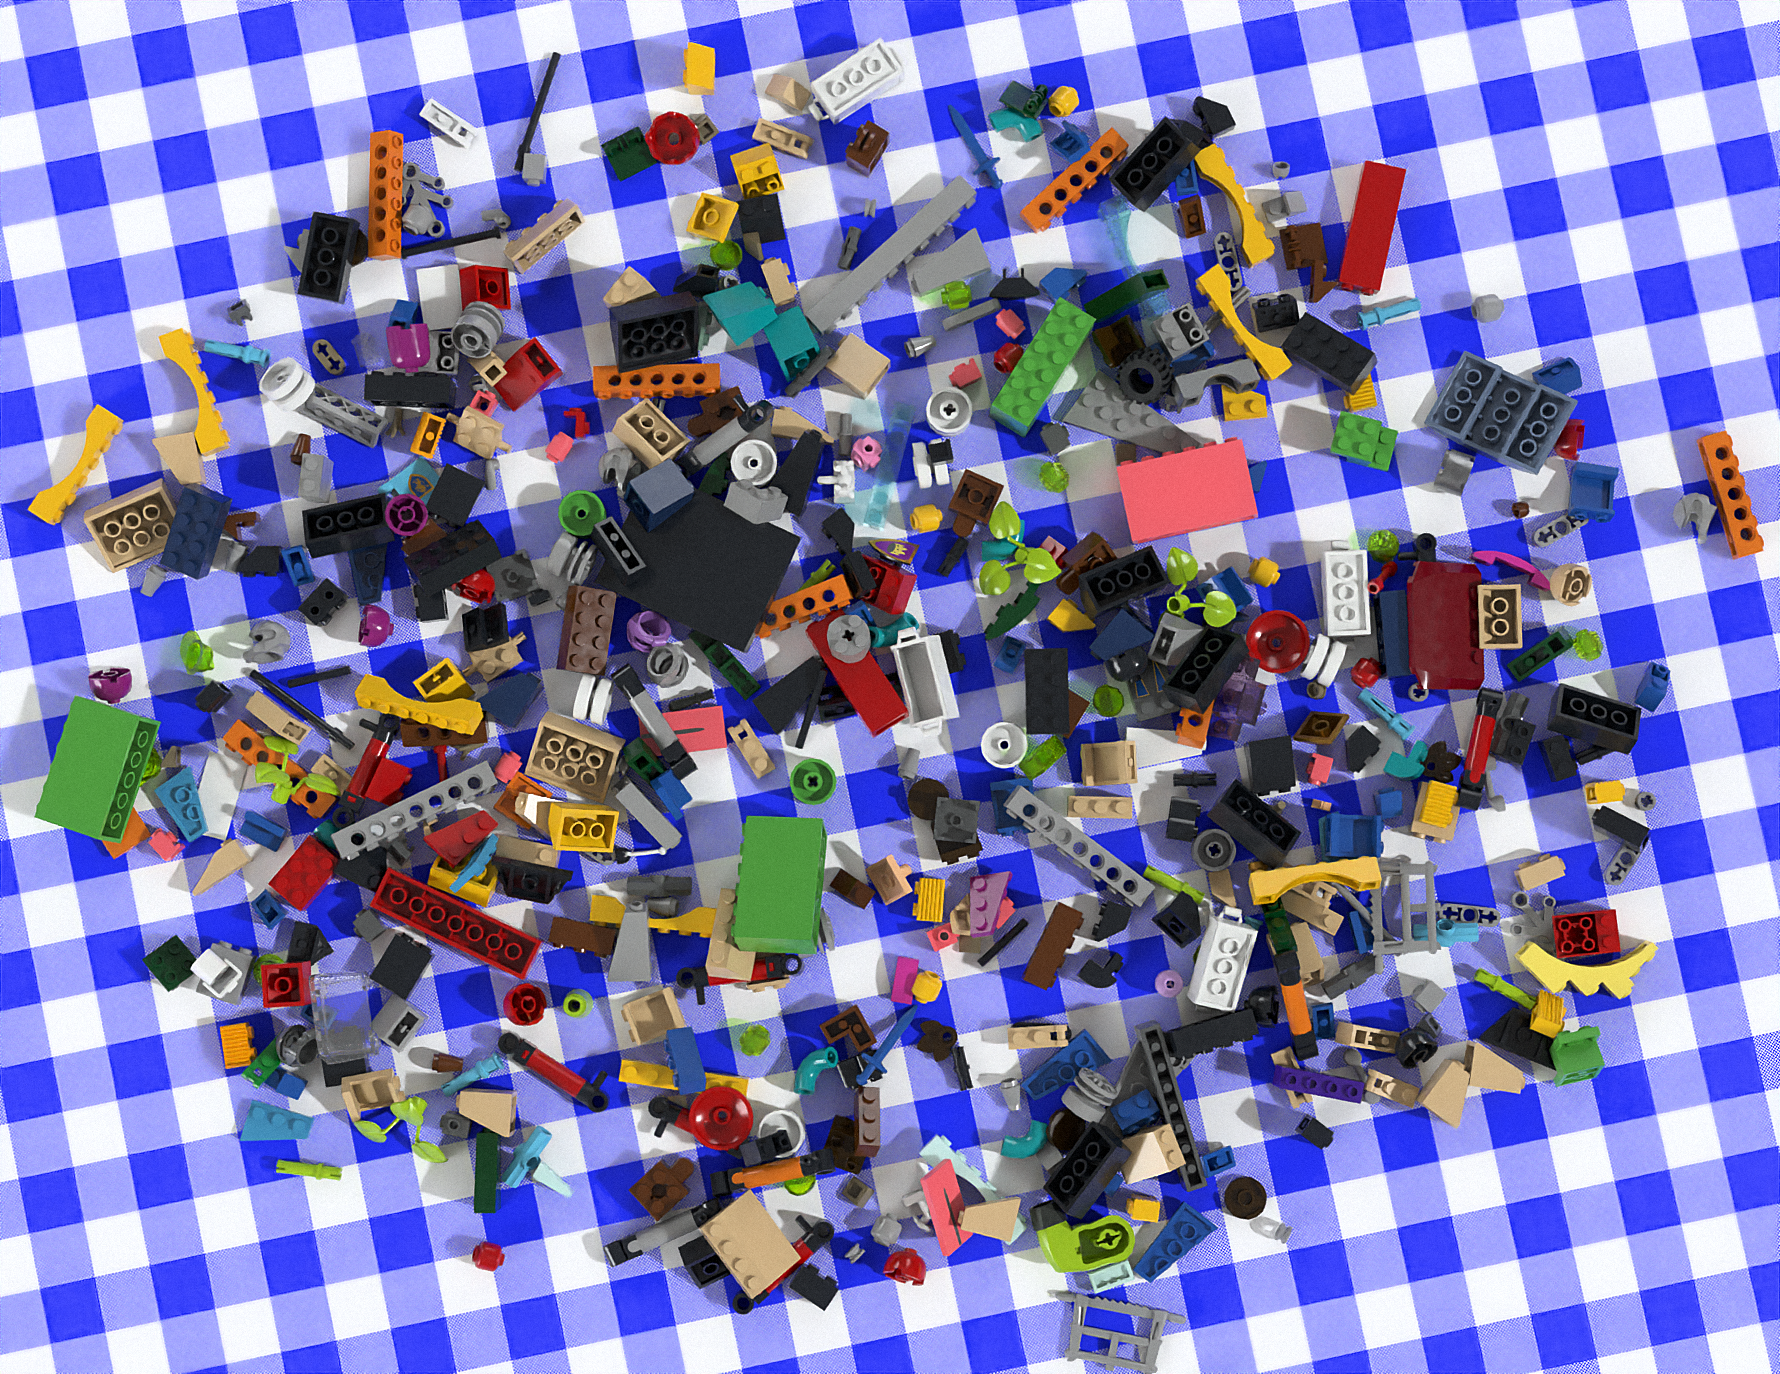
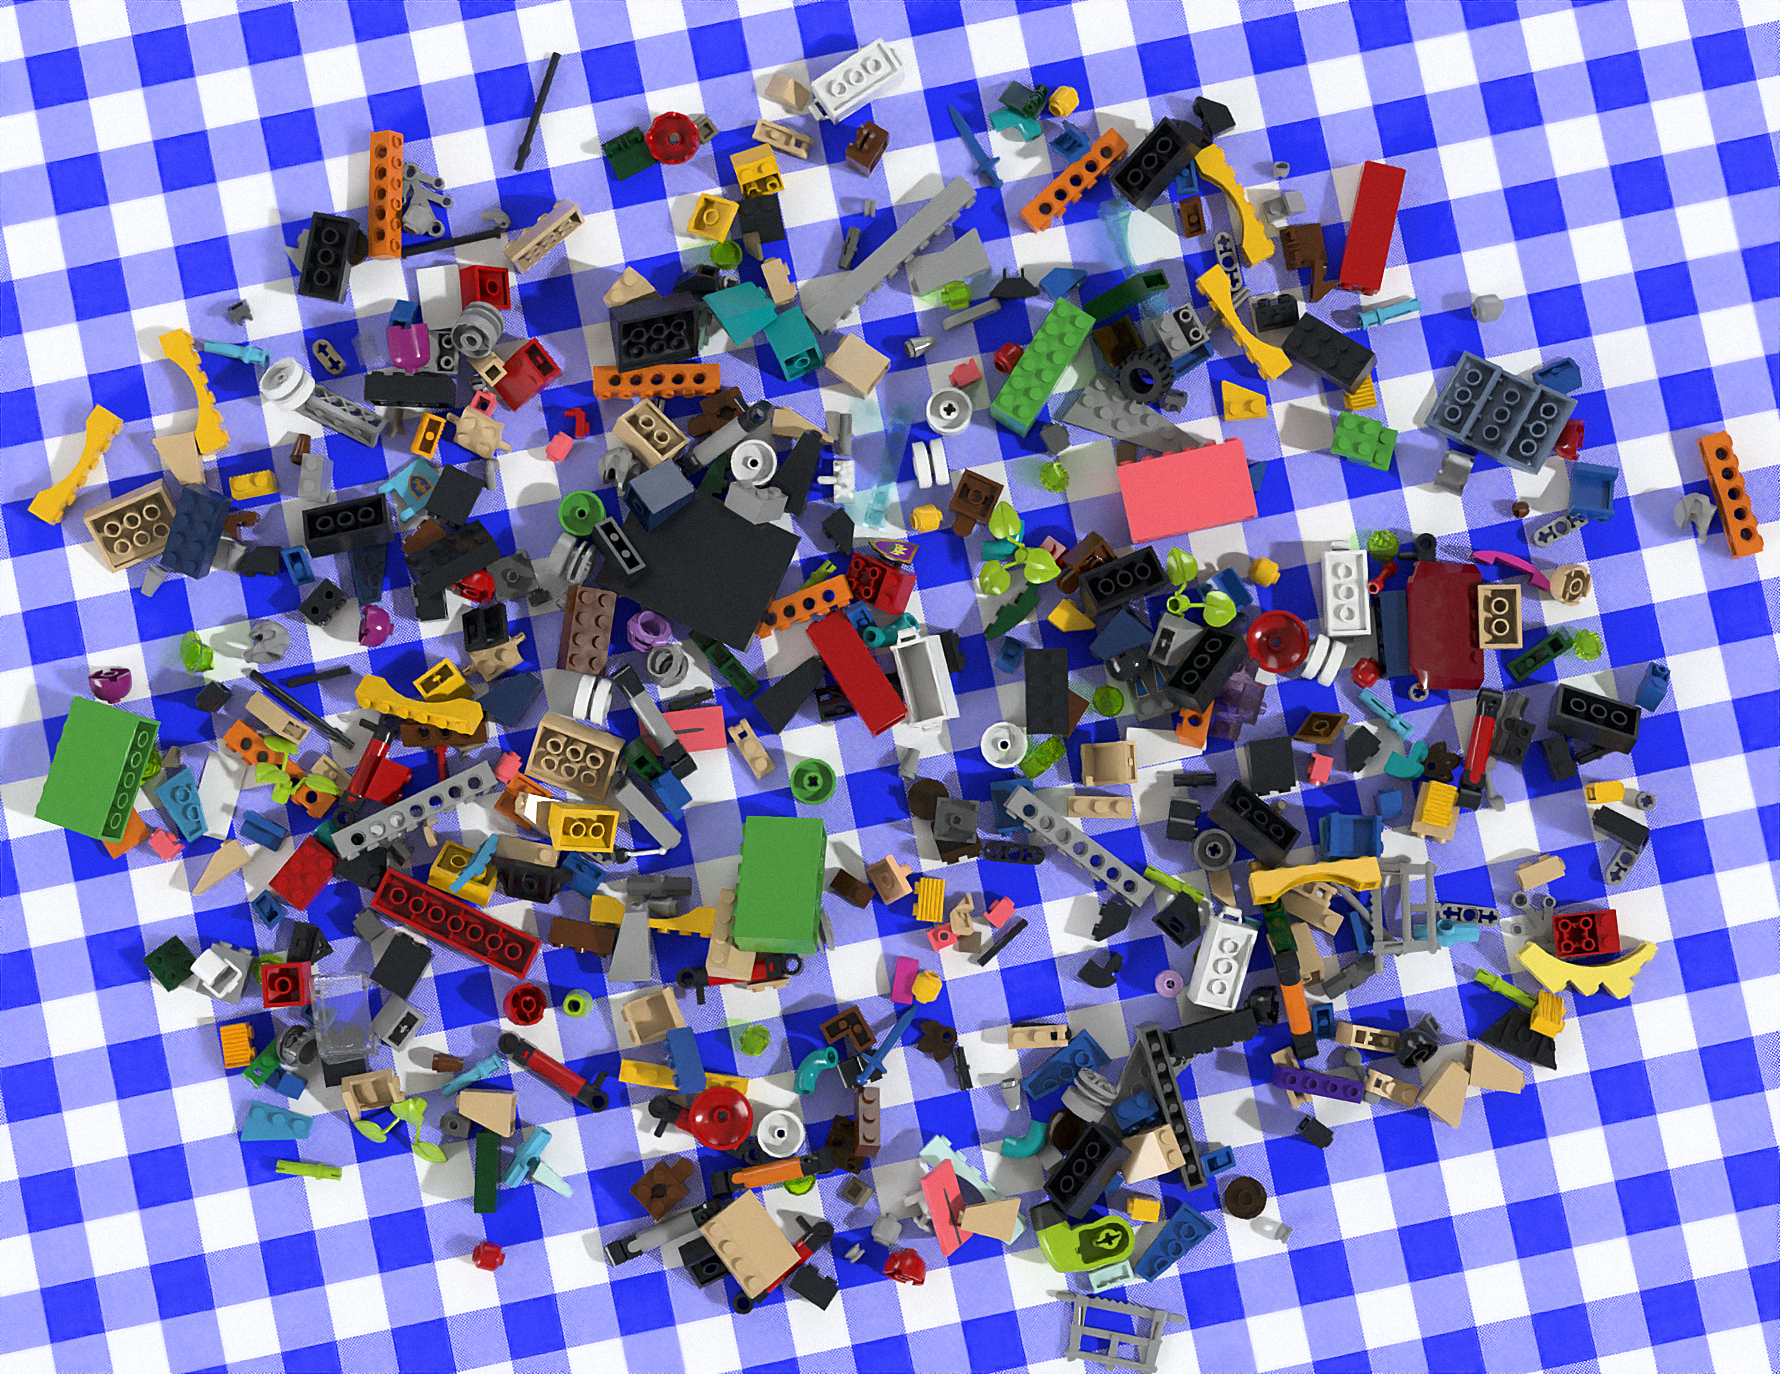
magenta cylinder [385,494,428,536] -> none
white plate [419,98,479,149] -> none
red wing [423,810,499,869] -> none
light grey brick [522,153,548,187] -> none
yellow slope [683,42,716,95] -> none
black slope [739,1129,793,1167] -> none
dark grey pin [784,345,836,399] -> none
black bar [795,668,828,749] -> none
light grey brick [827,615,871,663] -> none
black slope [839,550,877,599] -> none
bright pink brick [850,436,883,472] -> none
black panel [928,439,954,467] -> none
black axle [936,537,969,578] -> none
wing [970,871,1013,938] -> none
coral brick [995,309,1026,339] -> none
reddish brown brick [1021,901,1084,990] -> none
arch [1170,358,1261,409] -> none
dark tan plate [1307,679,1326,700] -> none
light nougat piece [1311,799,1332,812] -> none
light grey brick [1411,979,1448,1013] -> none
bright green bracket [1549,1025,1605,1087] -> none
none -> yellow brick [229,470,279,500]
none -> blue panel [560,851,608,900]
none -> black beam [983,842,1045,865]

